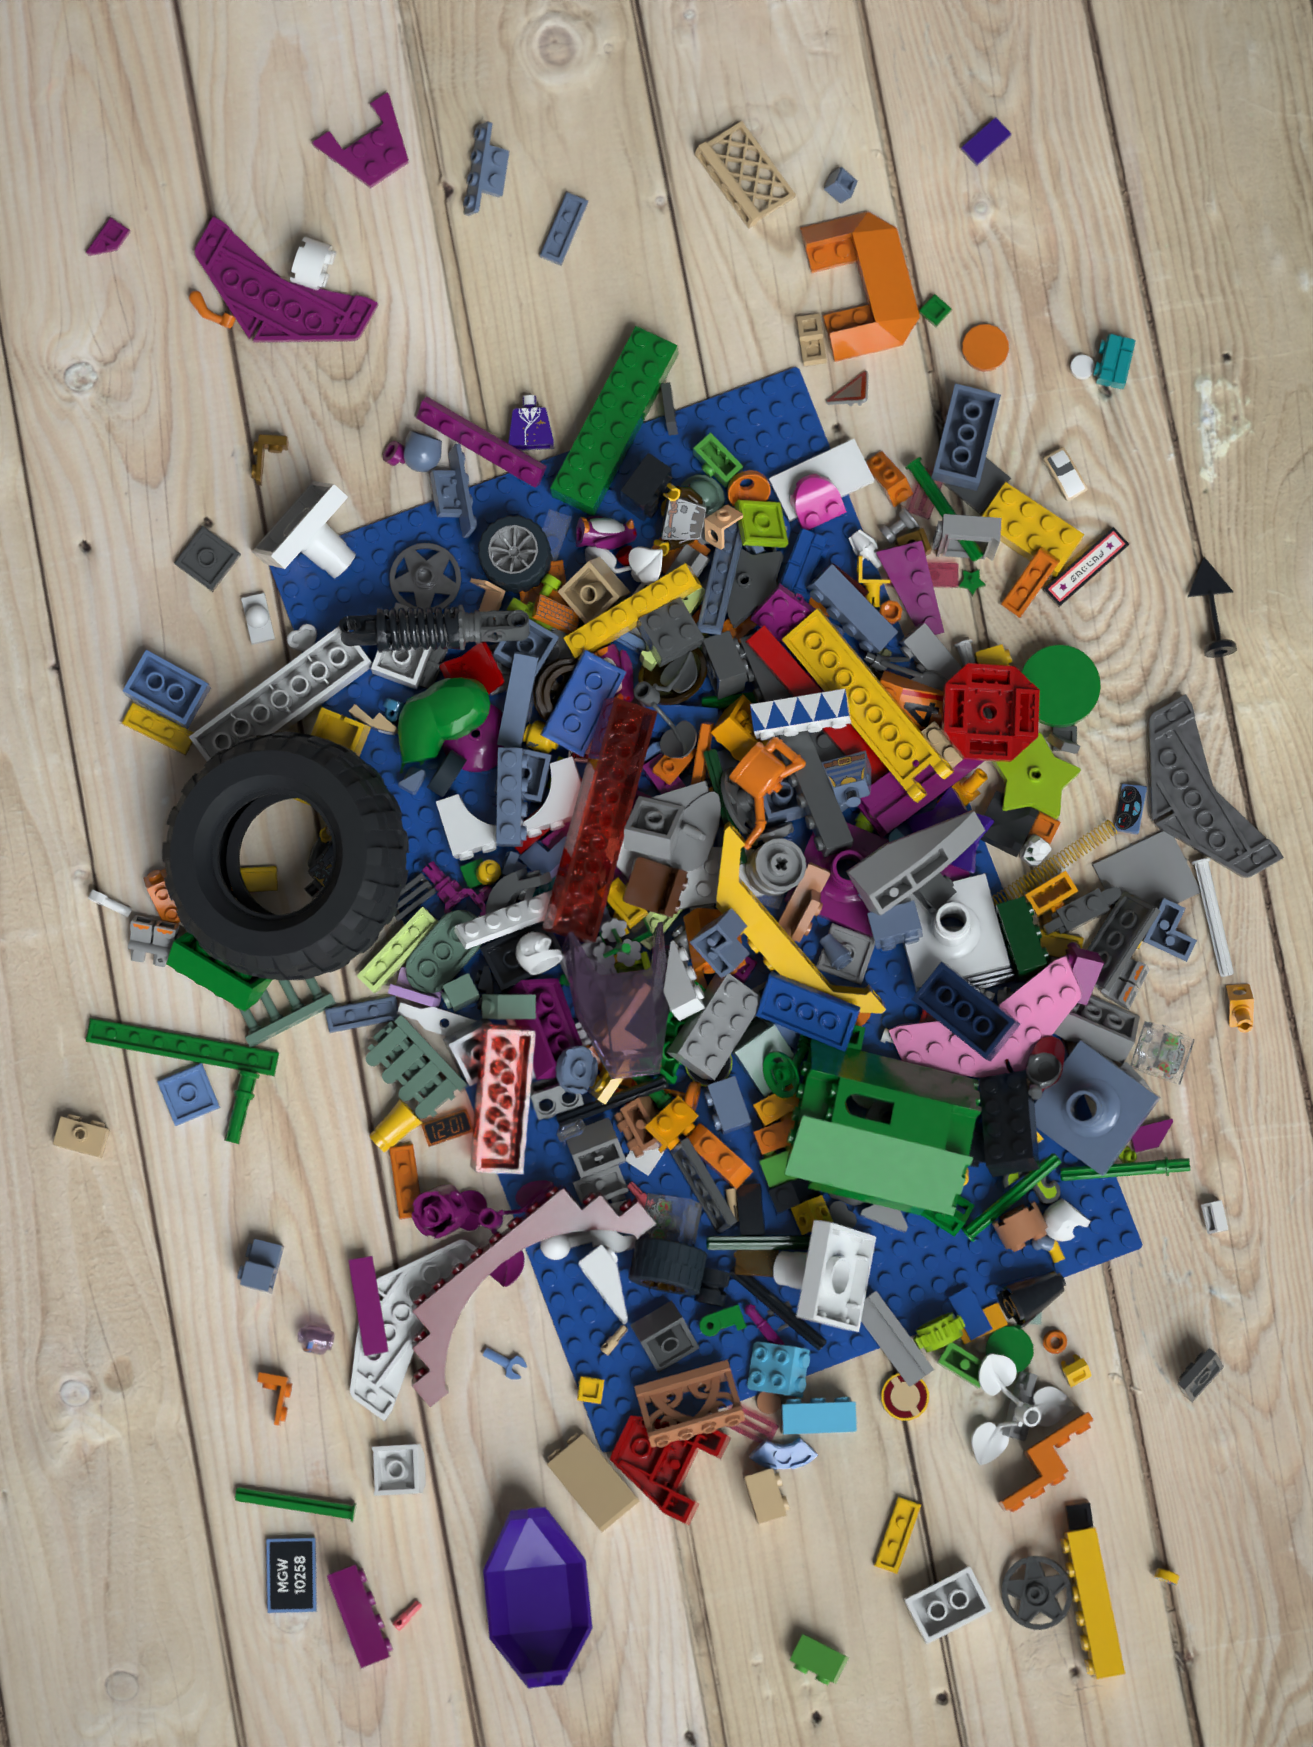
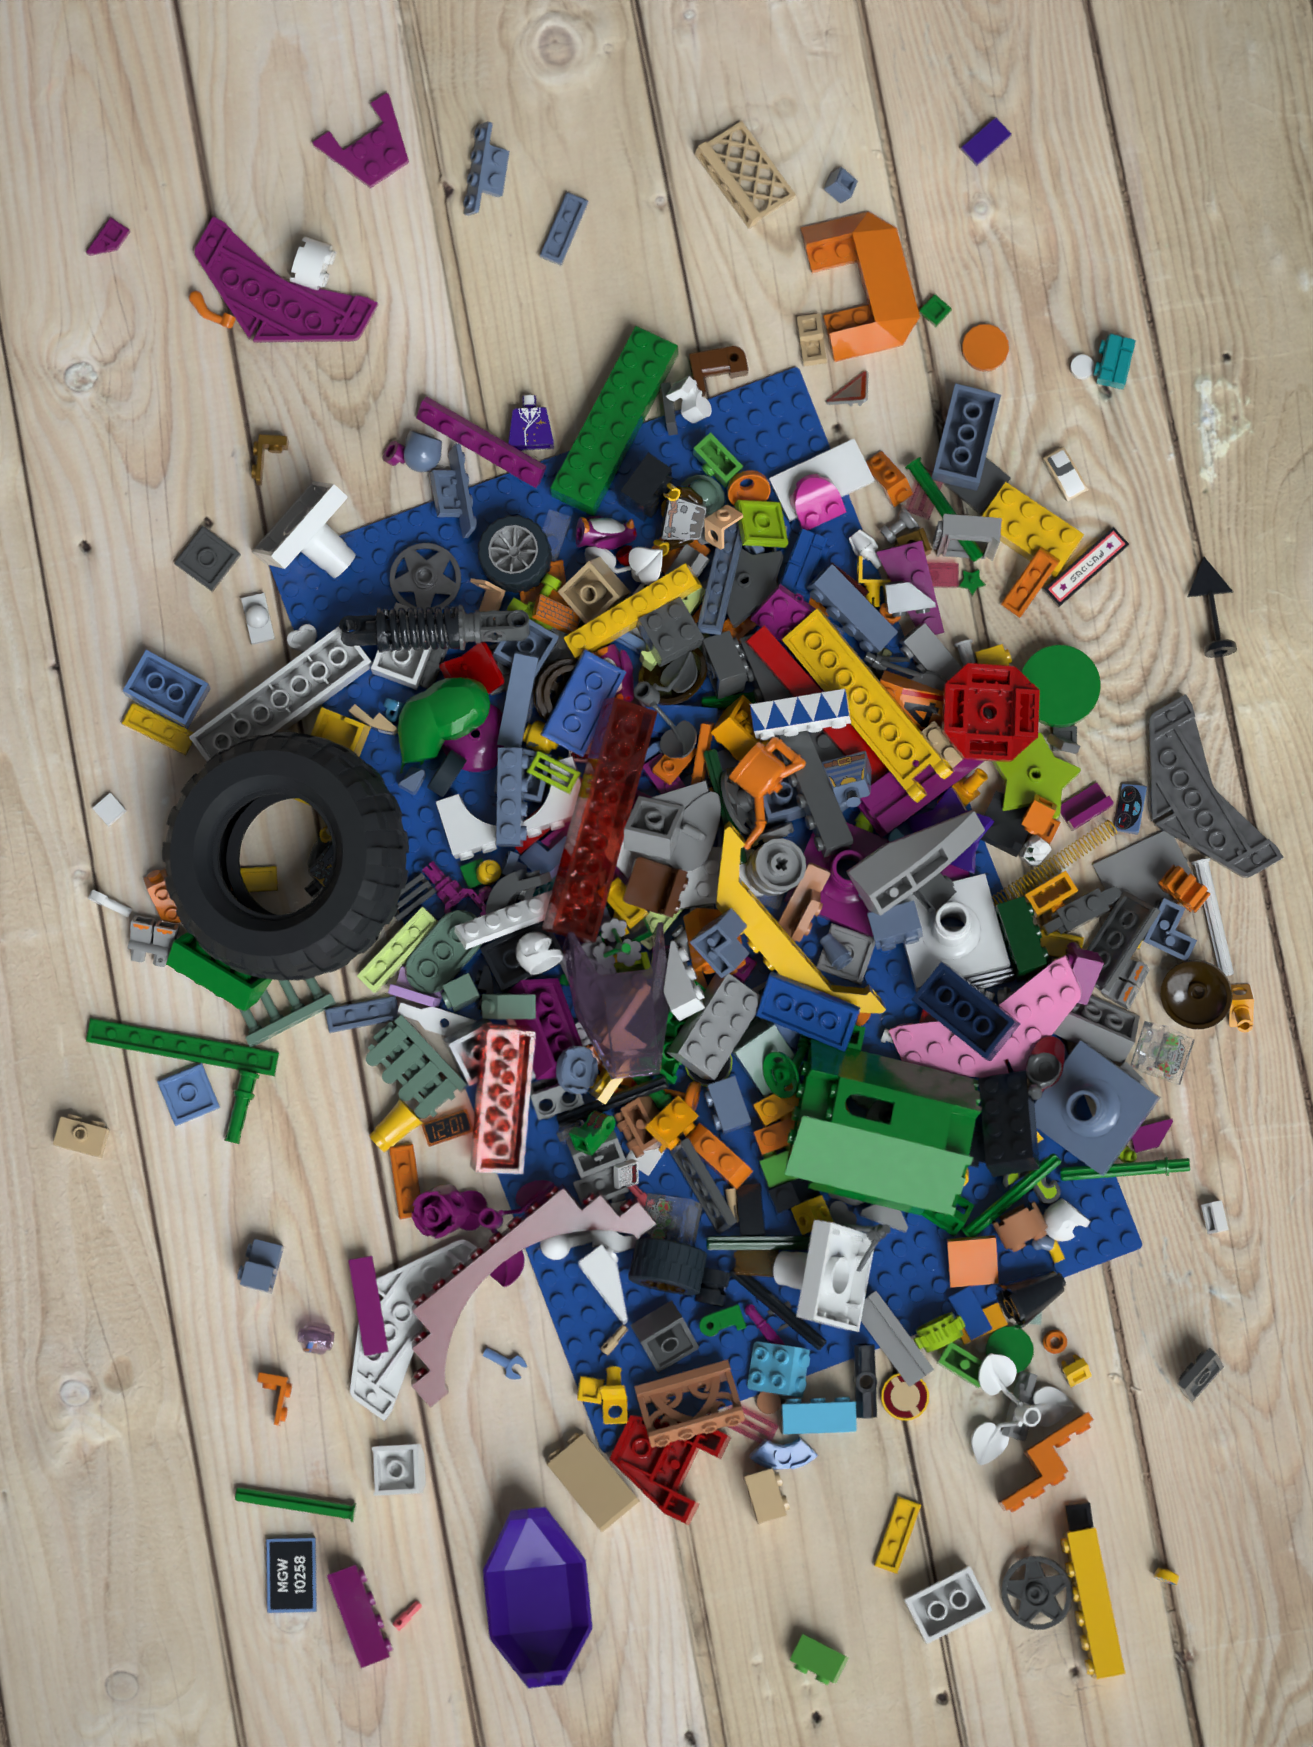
none -> white tile [92,793,127,827]
none -> lime tile [527,751,581,795]
none -> green leg [569,1110,616,1156]
none -> yellow bracket [600,1366,628,1424]
none -> white tile [613,1159,639,1190]
none -> white leg [666,376,712,423]
none -> reddish brown piece [689,346,748,397]
none -> dark grey plant [841,1223,891,1272]
none -> black piece [853,1343,877,1419]
none -> slope [882,580,936,617]
none -> orange tile [947,1235,999,1288]
none -> orange brick [1021,794,1057,835]
none -> magenta panel [1060,782,1114,831]
none -> orange gear [1158,864,1211,913]
none -> dark brown dish [1160,960,1233,1029]

